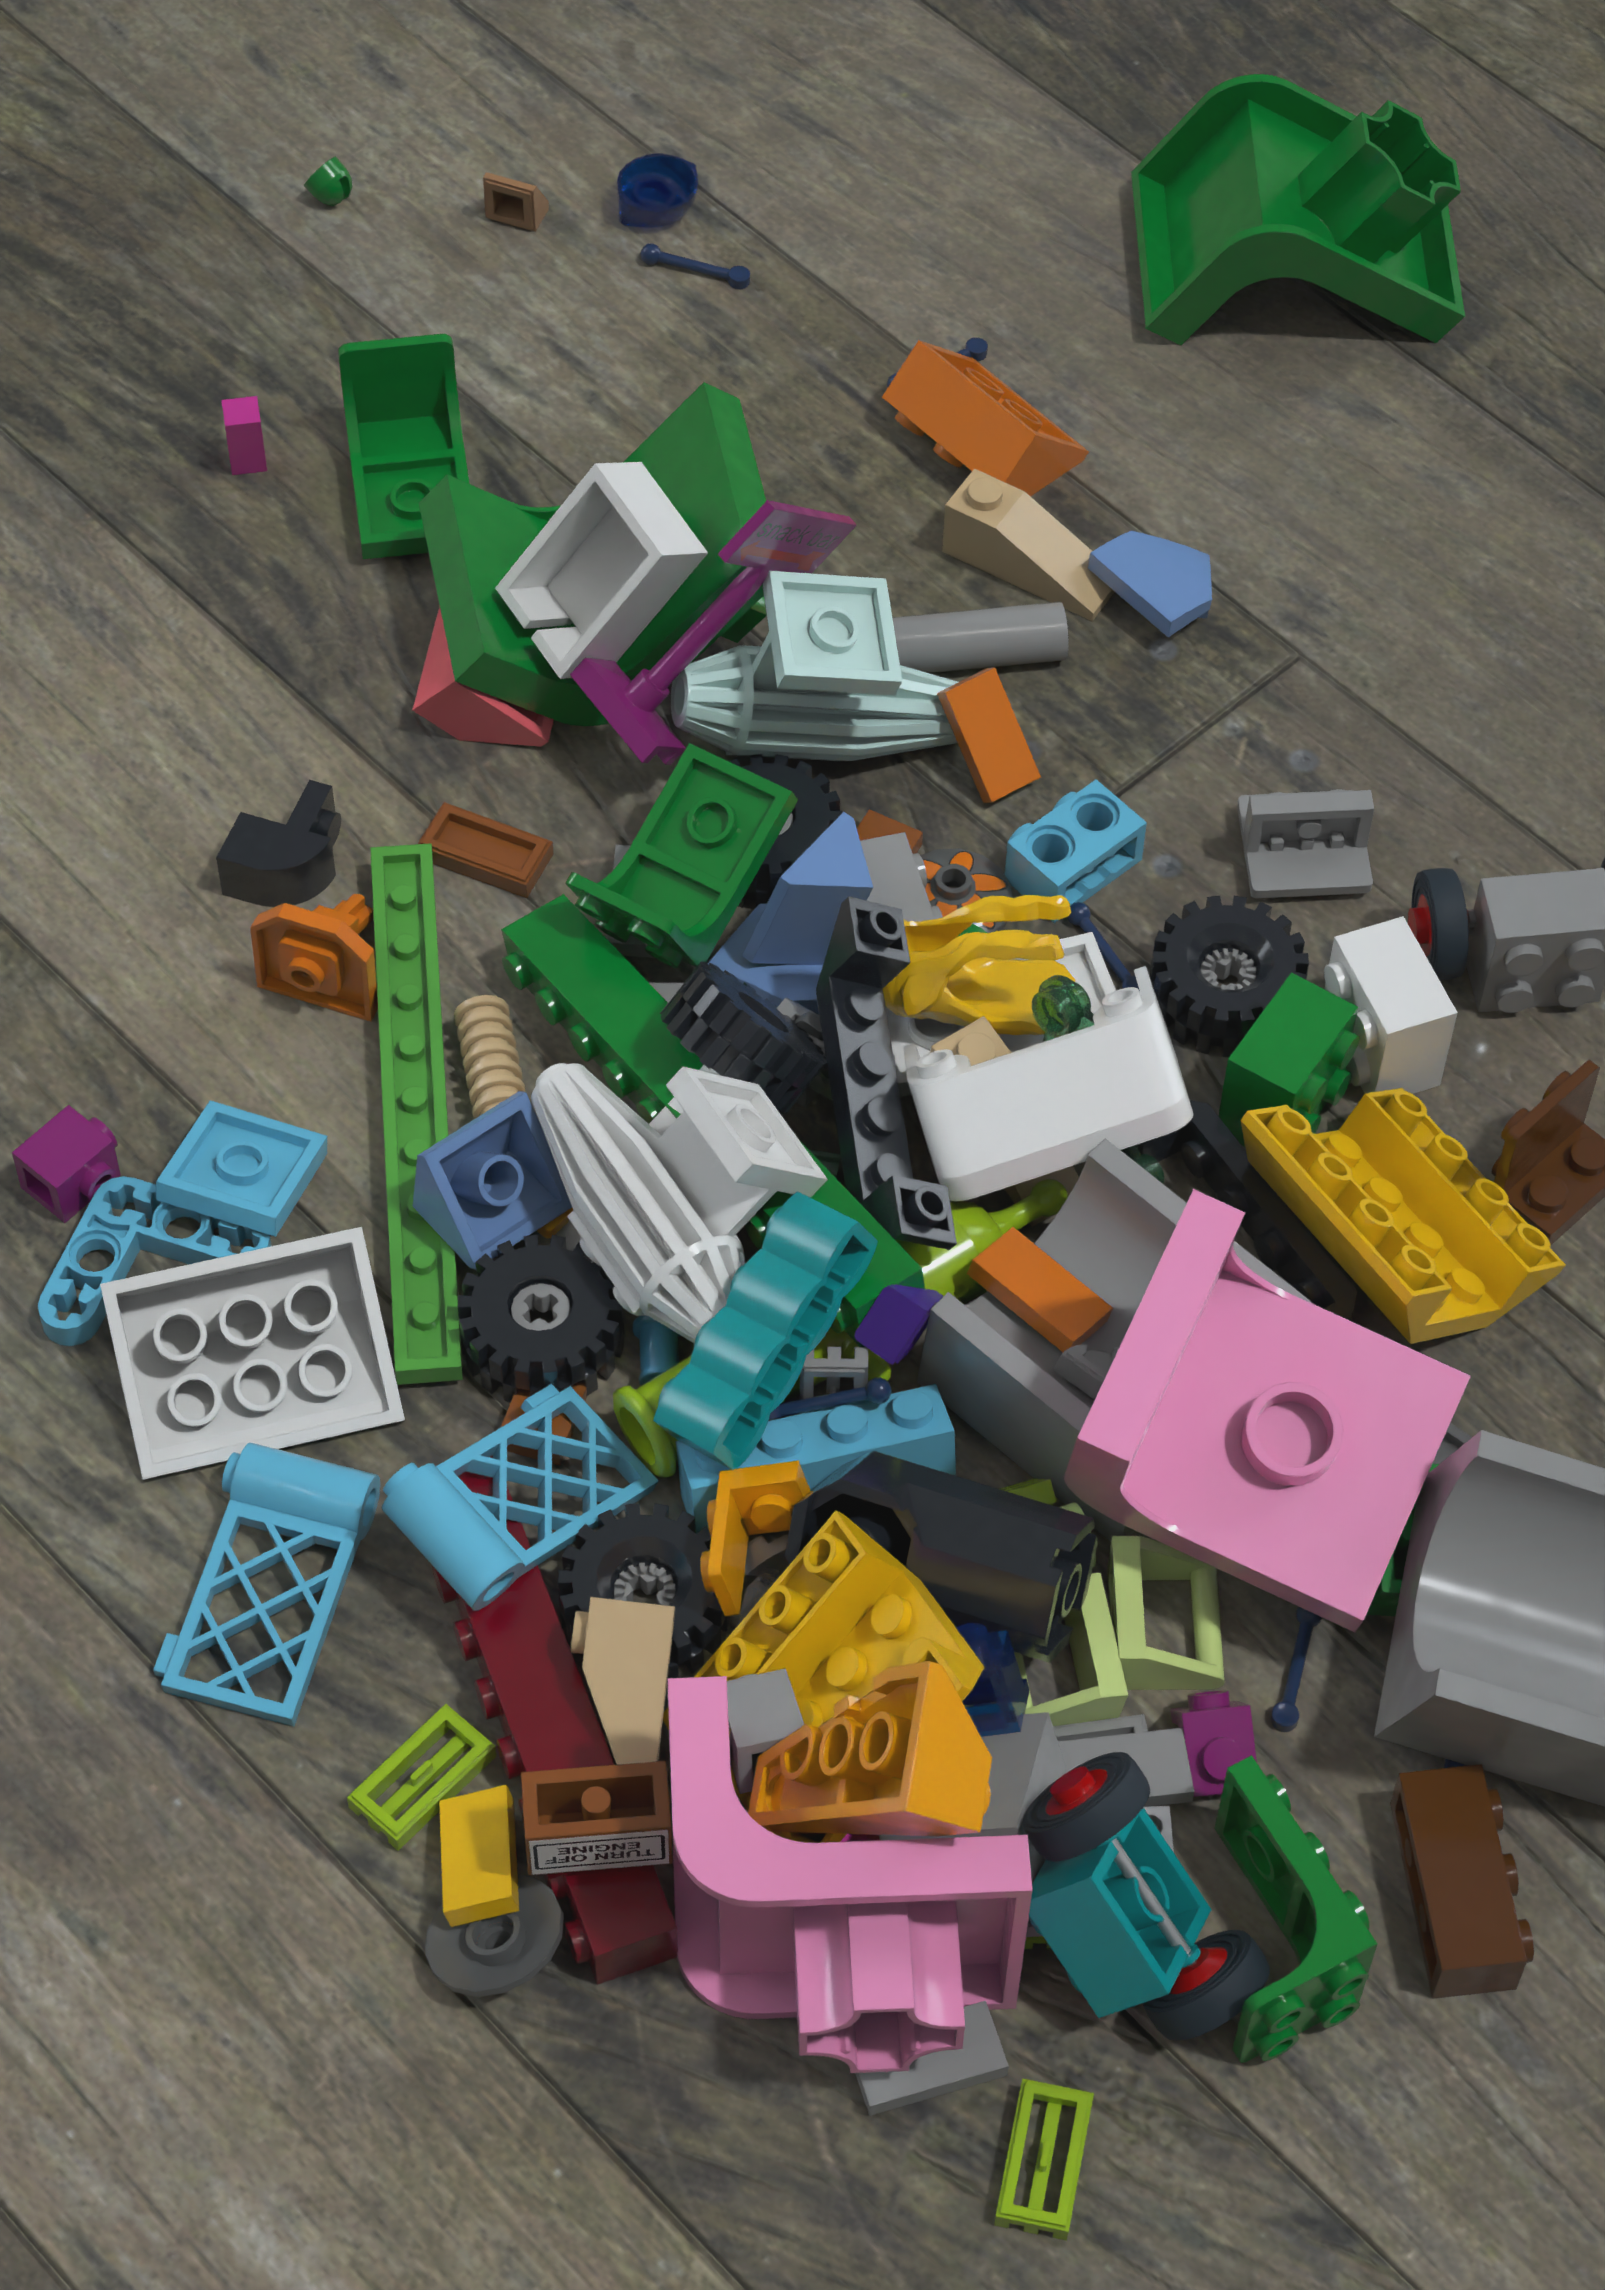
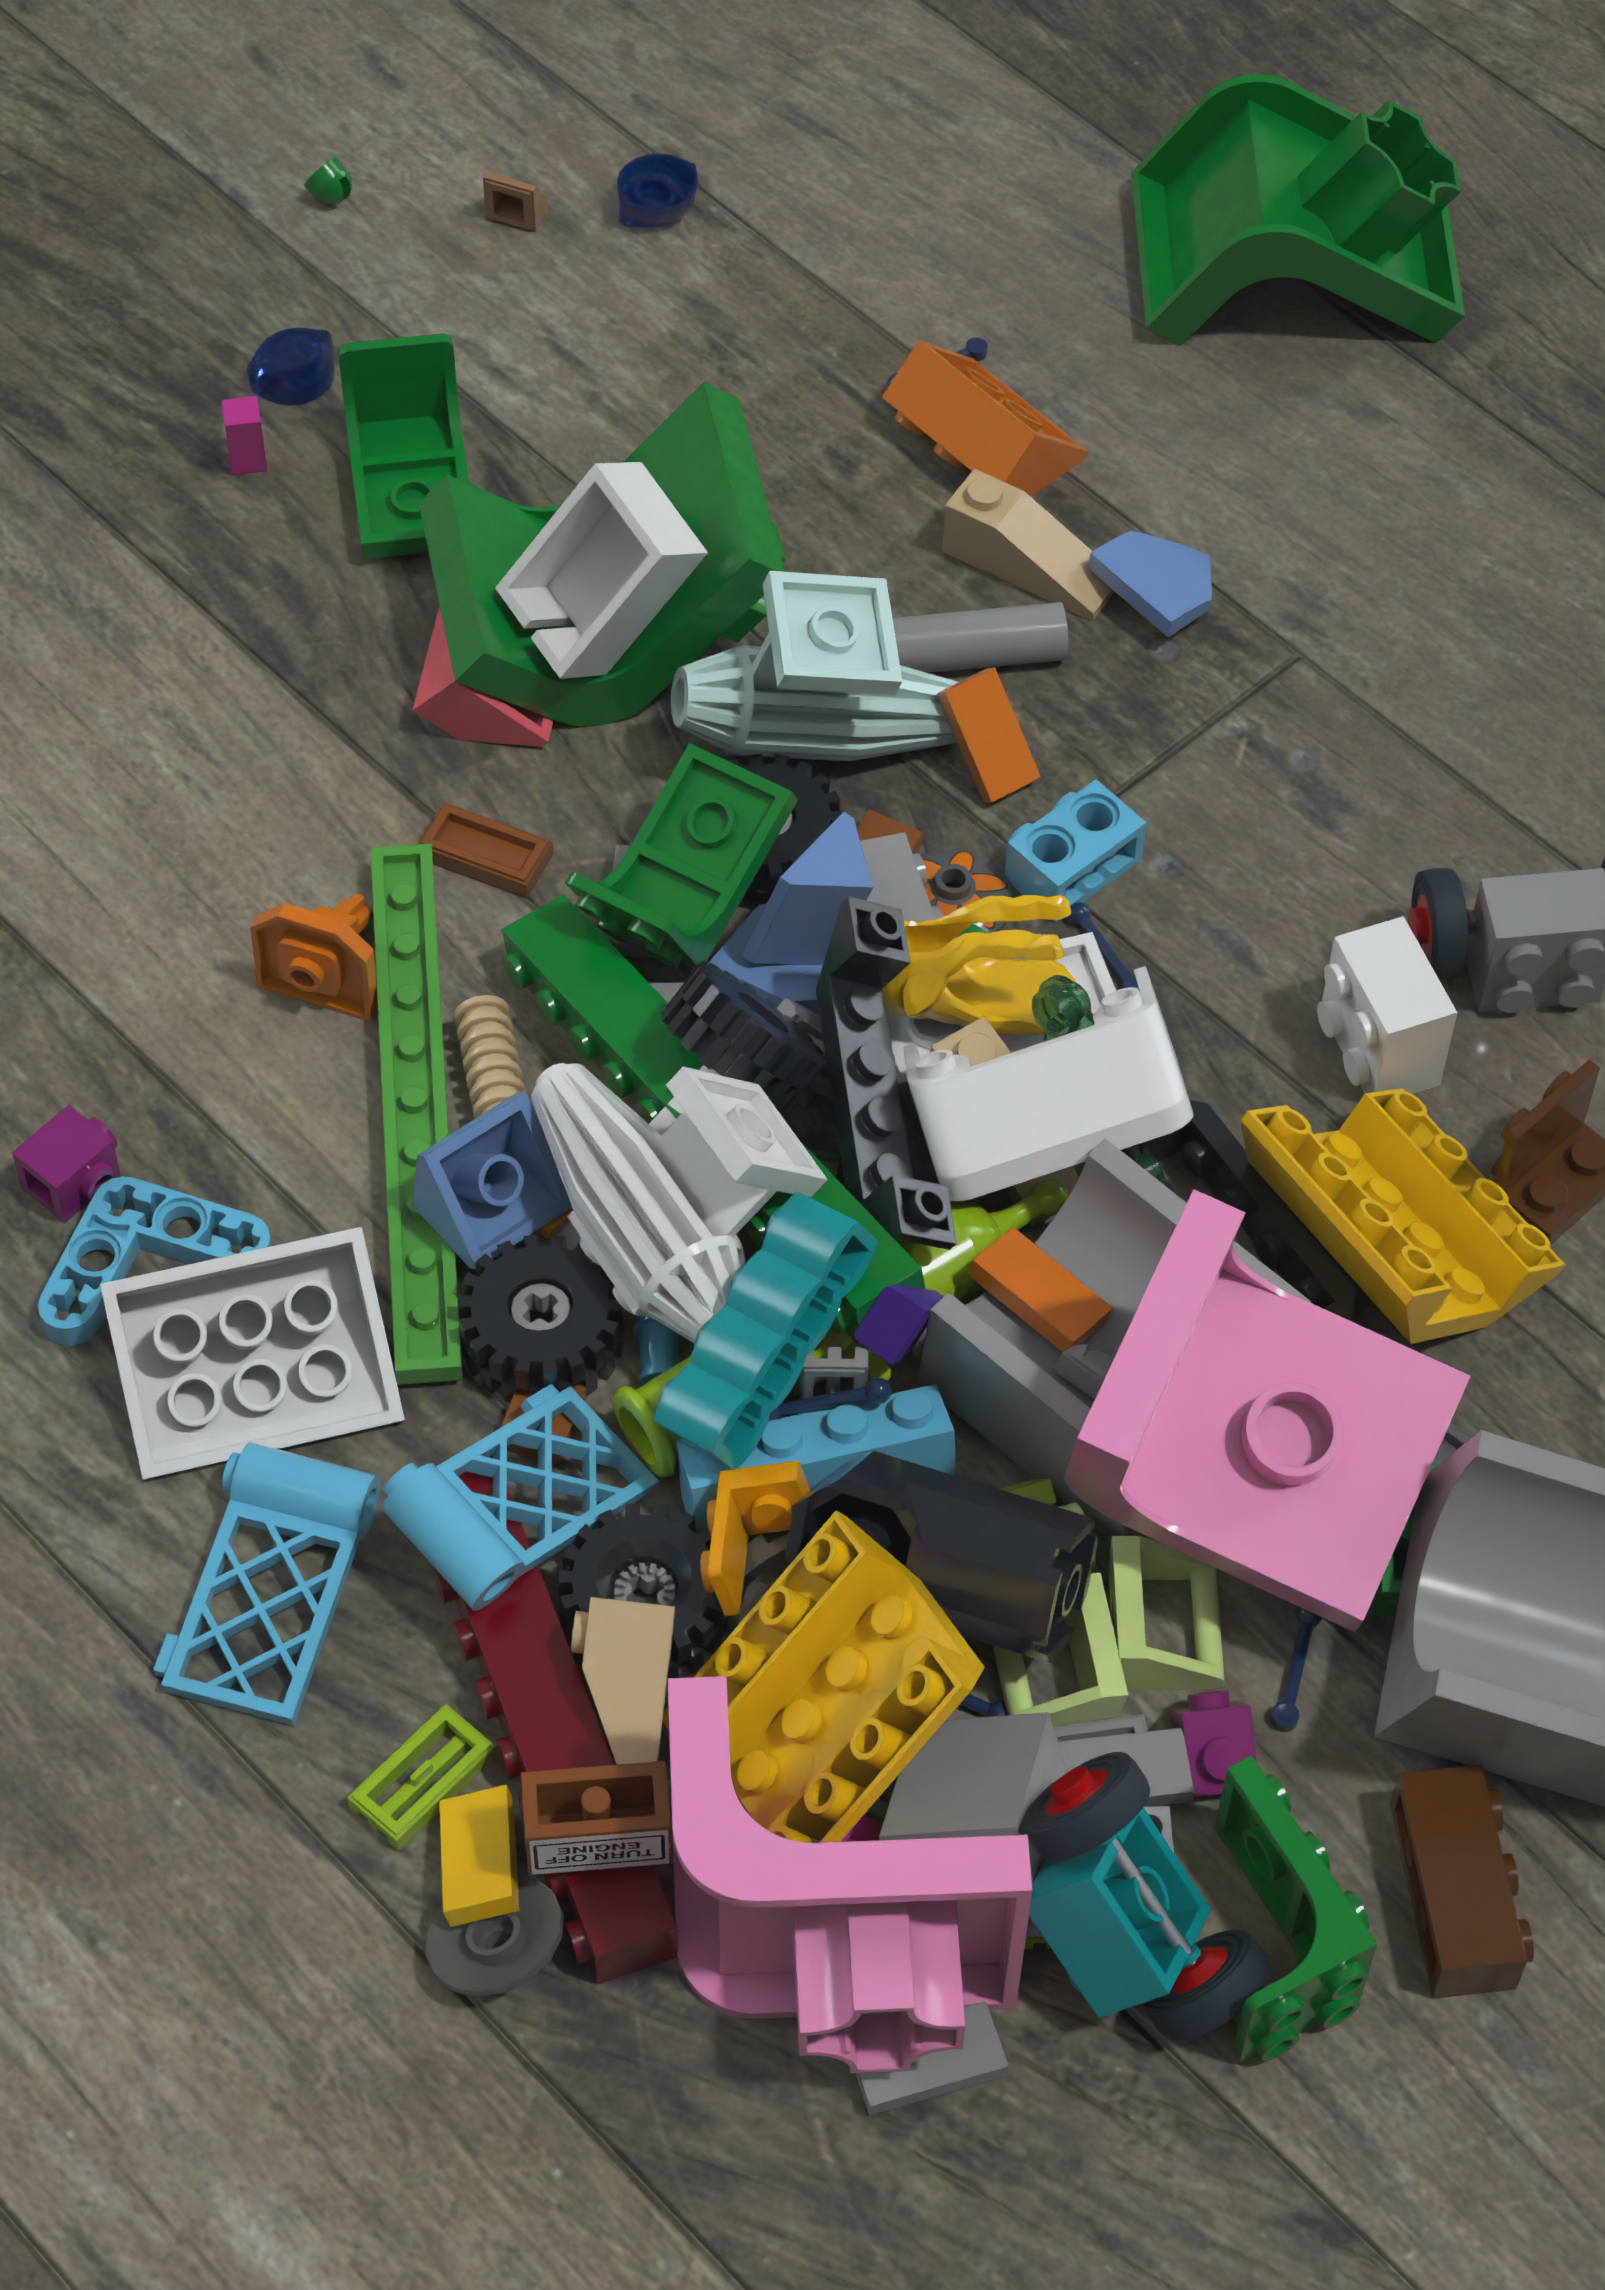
medium azure plate [156,1100,328,1237] -> none
black brick [216,780,341,907] -> none
magenta piece [570,500,857,765] -> none
dark blue hinge [640,244,750,289] -> none
light grey brick [727,1668,805,1794] -> none
light orange wedge [748,1661,992,1836] -> none
clear blue brick [956,1623,1030,1737] -> none
lime tile [994,2078,1094,2241] -> none
black bush [1149,895,1309,1057] -> none
green brick [1218,972,1360,1147] -> none
light grey bracket [1237,789,1374,898] -> none
none -> clear blue hat [247,328,335,405]

